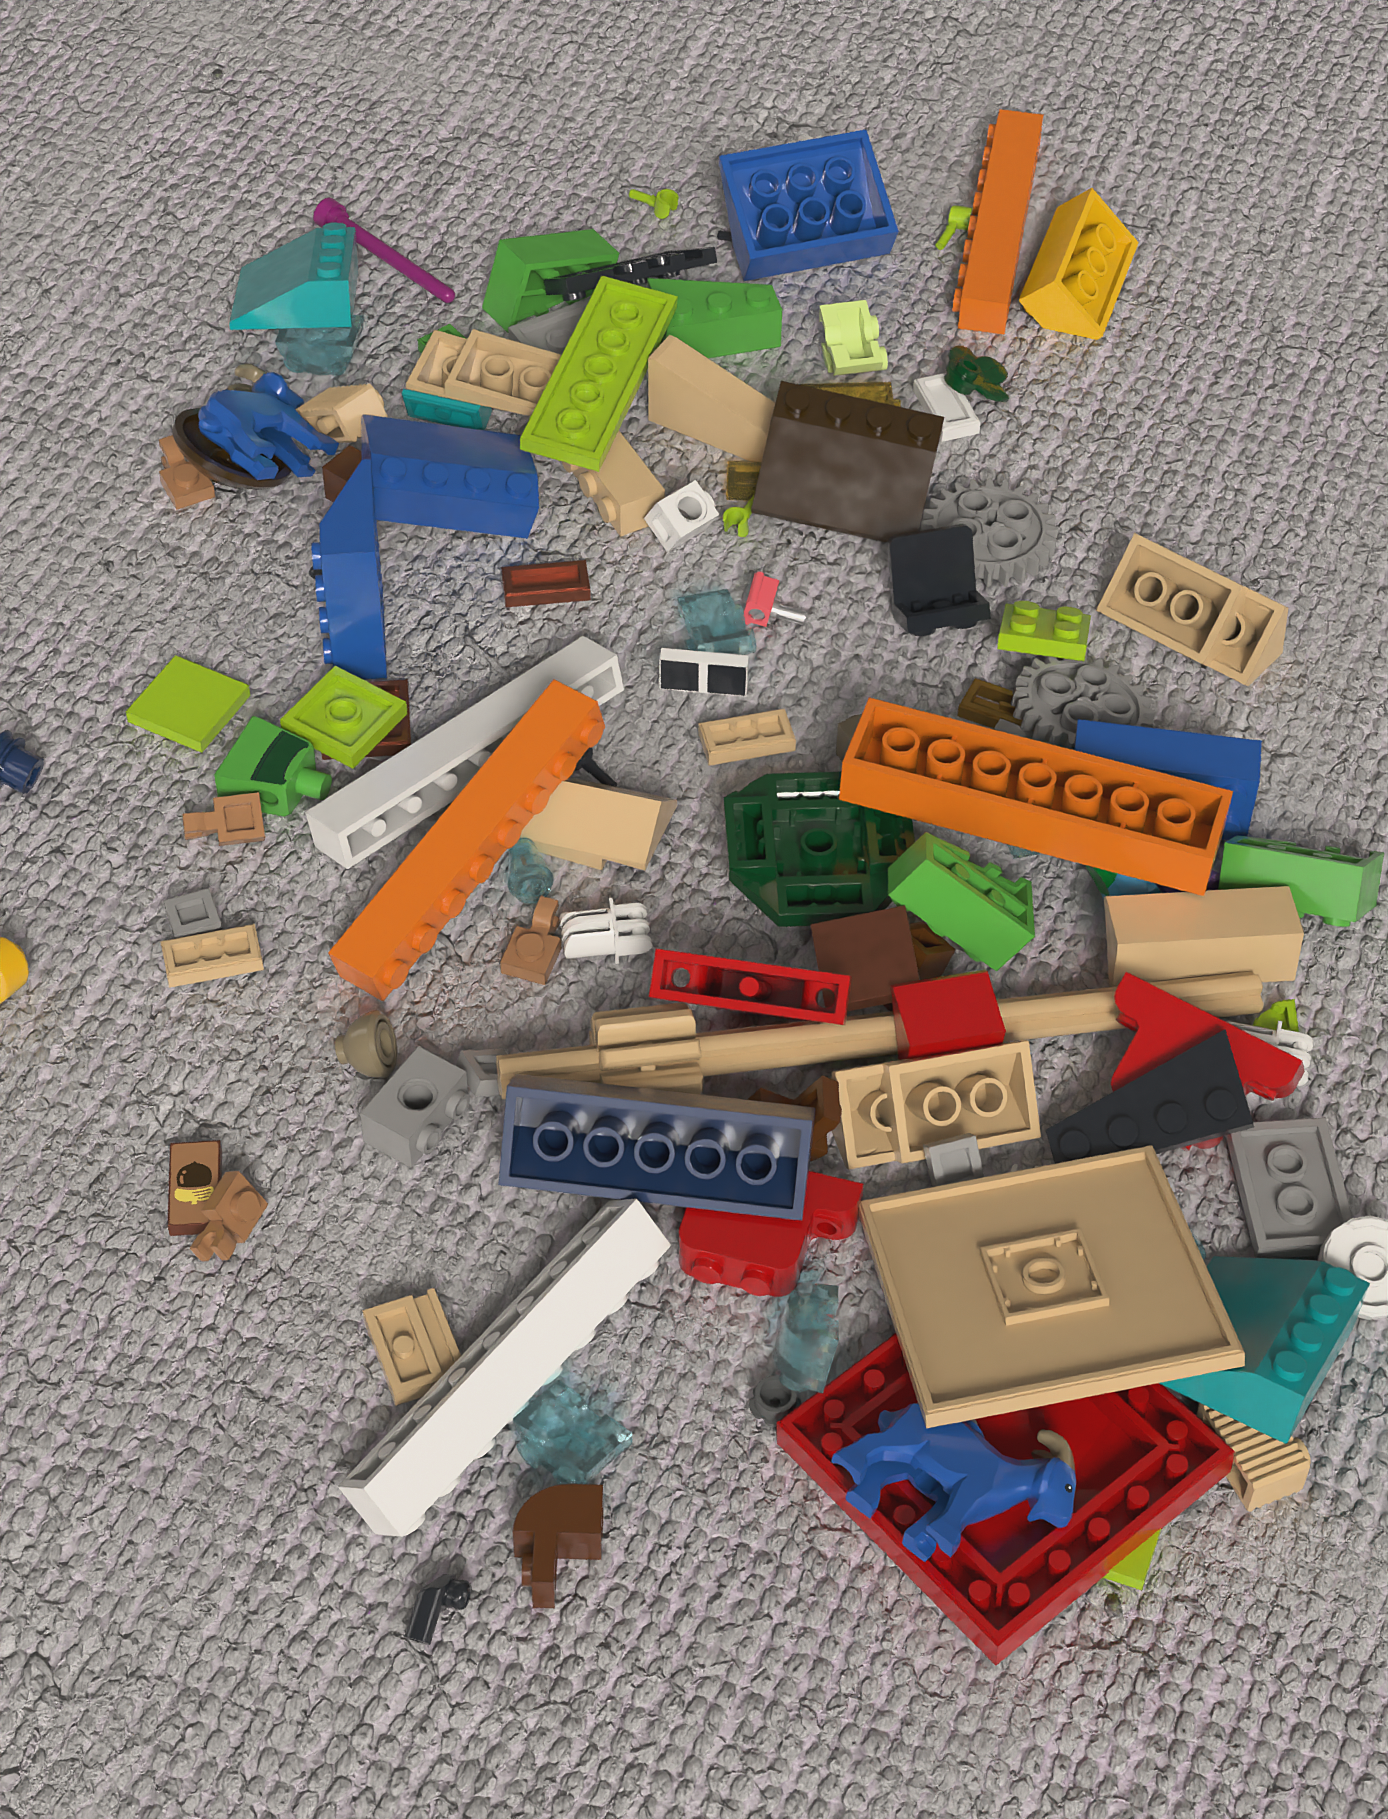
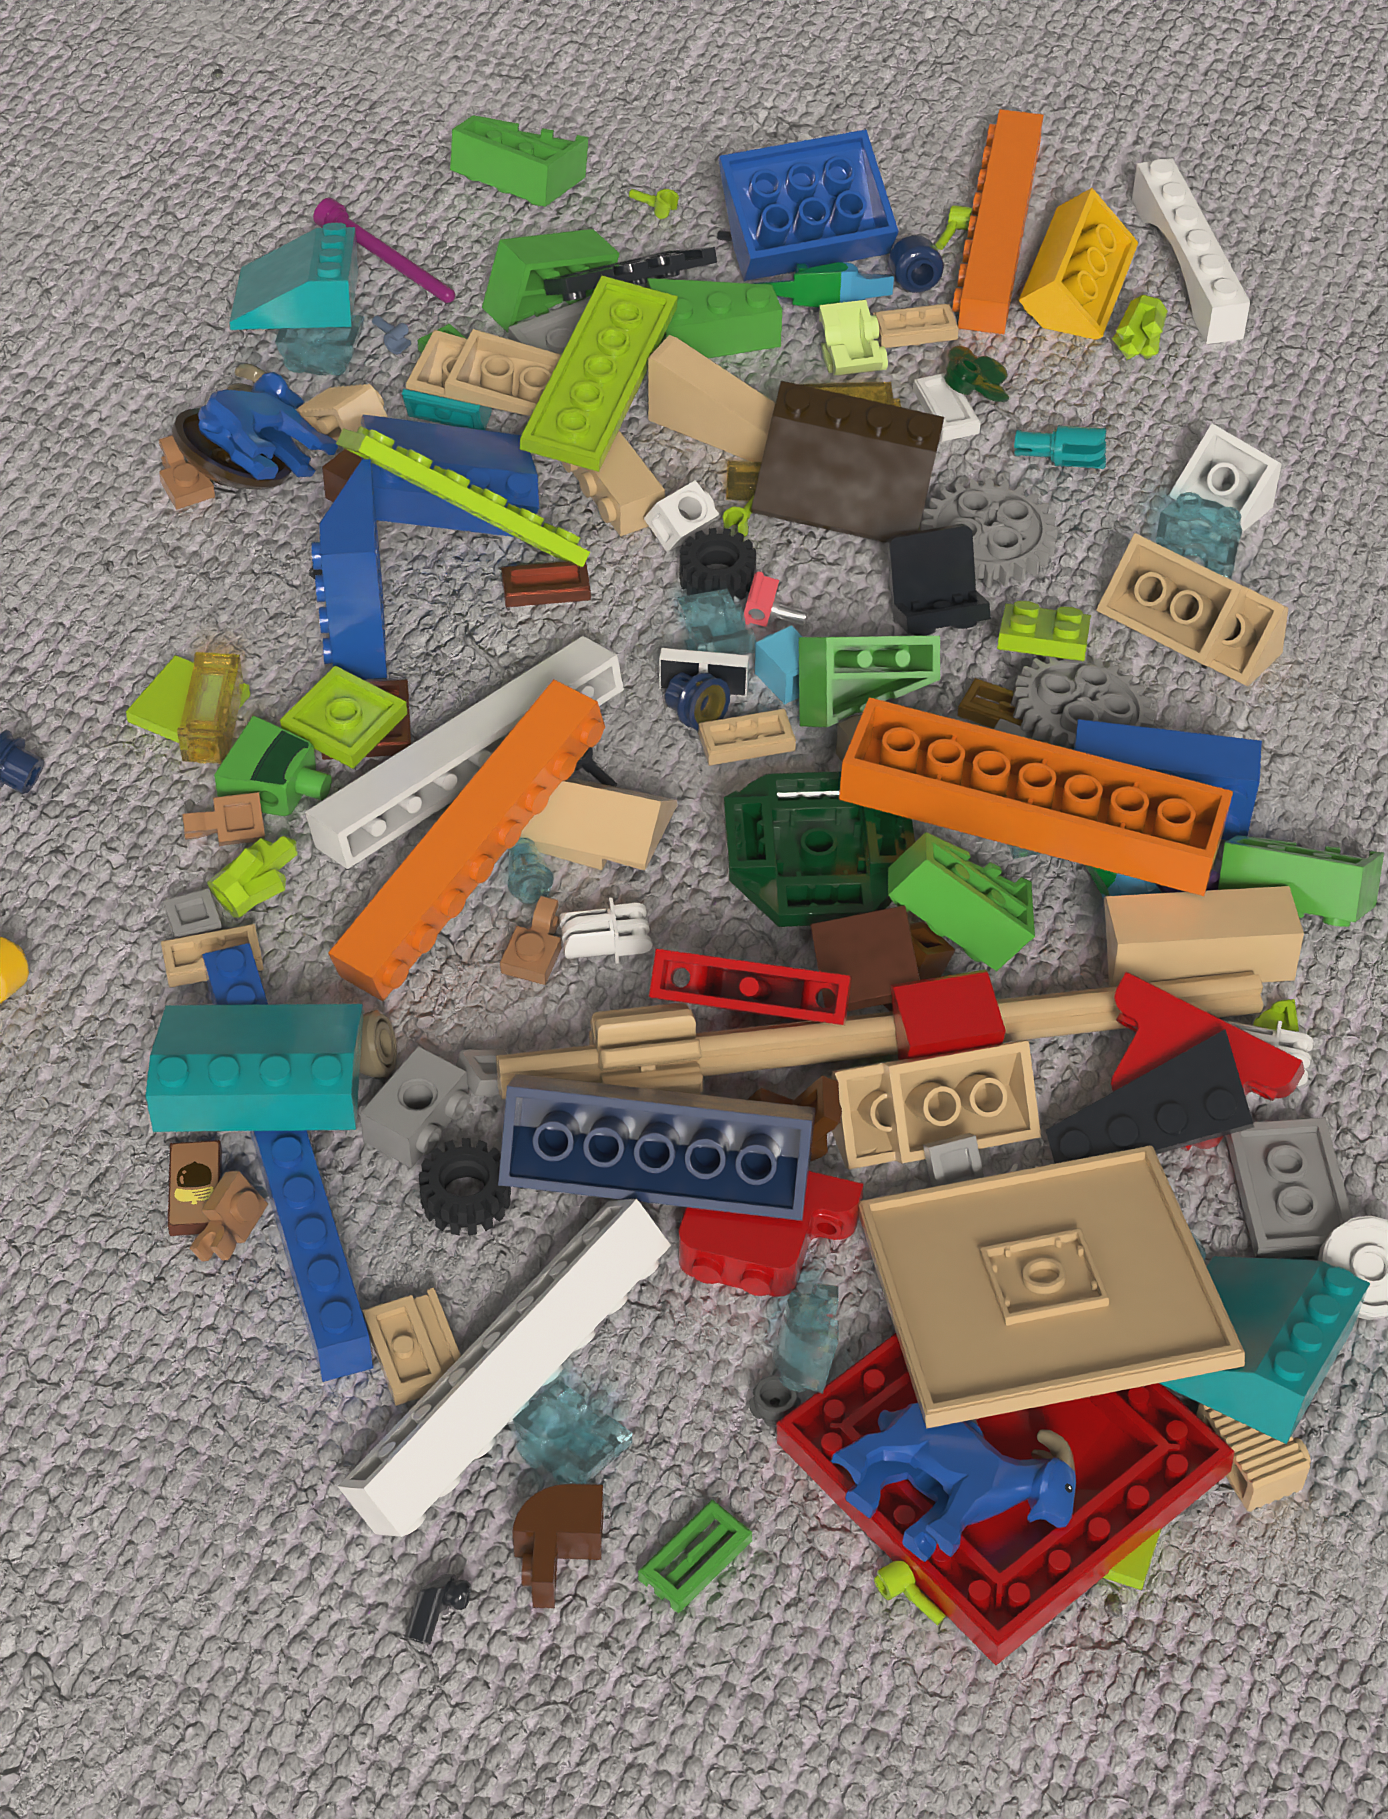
none -> teal slope [145,1004,364,1132]
none -> clear yellow window [177,652,244,764]
none -> blue brick [202,943,373,1382]
none -> lime rock [207,836,298,918]
none -> lime plate [336,426,590,567]
none -> sand blue hand [372,316,412,355]
none -> black tyre [419,1138,511,1236]
none -> bright green wedge [450,115,589,207]
none -> bright green tile [638,1499,752,1614]
none -> dark blue piece [665,672,730,731]
none -> black tyre [679,528,756,606]
none -> green animal [752,262,894,307]
none -> medium azure brick [755,625,802,705]
none -> bright green wedge [799,636,940,727]
none -> tan plate [872,304,959,348]
none -> lime hand [874,1561,946,1626]
none -> dark blue head [889,235,944,293]
none -> teal arm [1014,425,1106,469]
none -> lime rock [1112,295,1168,360]
none -> white arch [1132,158,1250,345]
none -> clear light blue cylinder [1155,492,1242,579]
none -> white slope [1168,423,1282,537]

